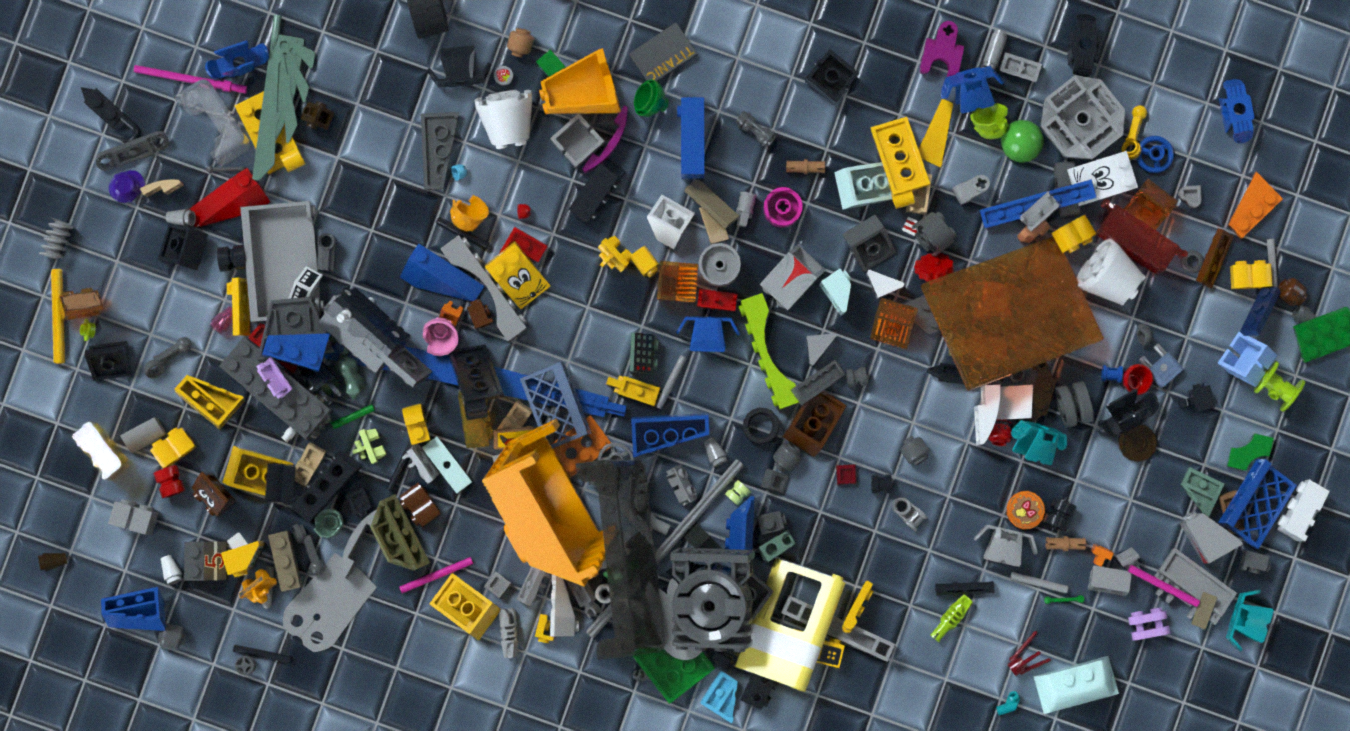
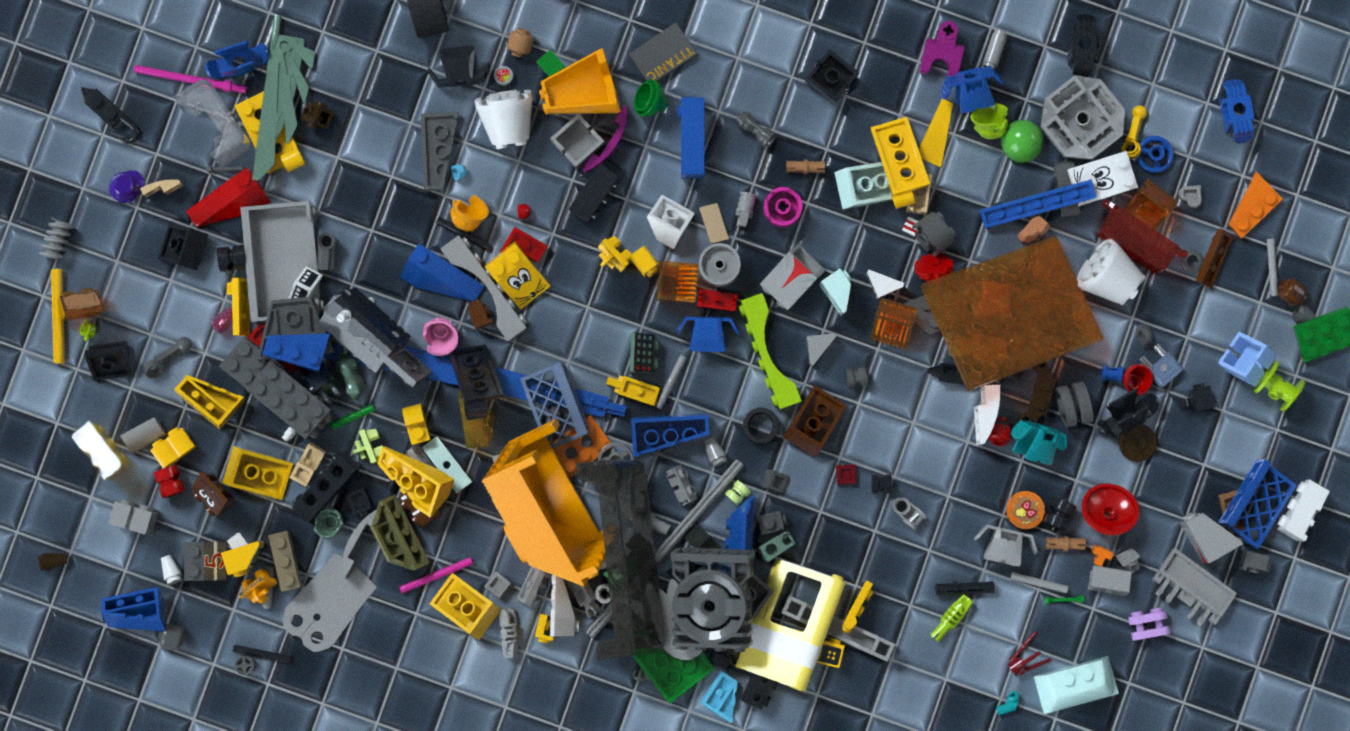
dark grey plate [96,131,169,171] -> none
light grey cone [166,209,196,227] -> none
lavender hinge [256,357,292,399] -> none
black panel [265,463,296,505] -> none
dark grey piece [292,524,325,575] -> none
orange tile [439,301,463,327] -> none
slope [494,426,534,450] -> none
tan slope [497,400,532,429] -> none
dark tan tile [685,179,739,228] -> none
dark grey head [773,442,801,472] -> none
dark grey plate [791,360,846,406] -> none
dark grey slope [842,215,896,272] -> none
dark grey head [901,436,929,466] -> none
light grey piece [952,175,990,205] -> none
sticker [996,385,1033,419] -> none
light grey hinge [1000,52,1042,82] -> none
light grey hinge [1020,191,1061,232] -> none
yellow brick [1051,215,1096,253] -> none
dark pink bar [1128,565,1200,607] -> none
sand green wing [1180,467,1224,517] -> none
dark tan sticker [1191,592,1217,629] -> none
teal piece [1226,590,1274,652] -> none
green tile [1227,433,1274,471] -> none
yellow brick [1230,260,1272,289] -> none
dark blue plate [1240,287,1281,336] -> none
none -> yellow wedge [377,446,455,517]
none -> red dish [1081,484,1139,536]

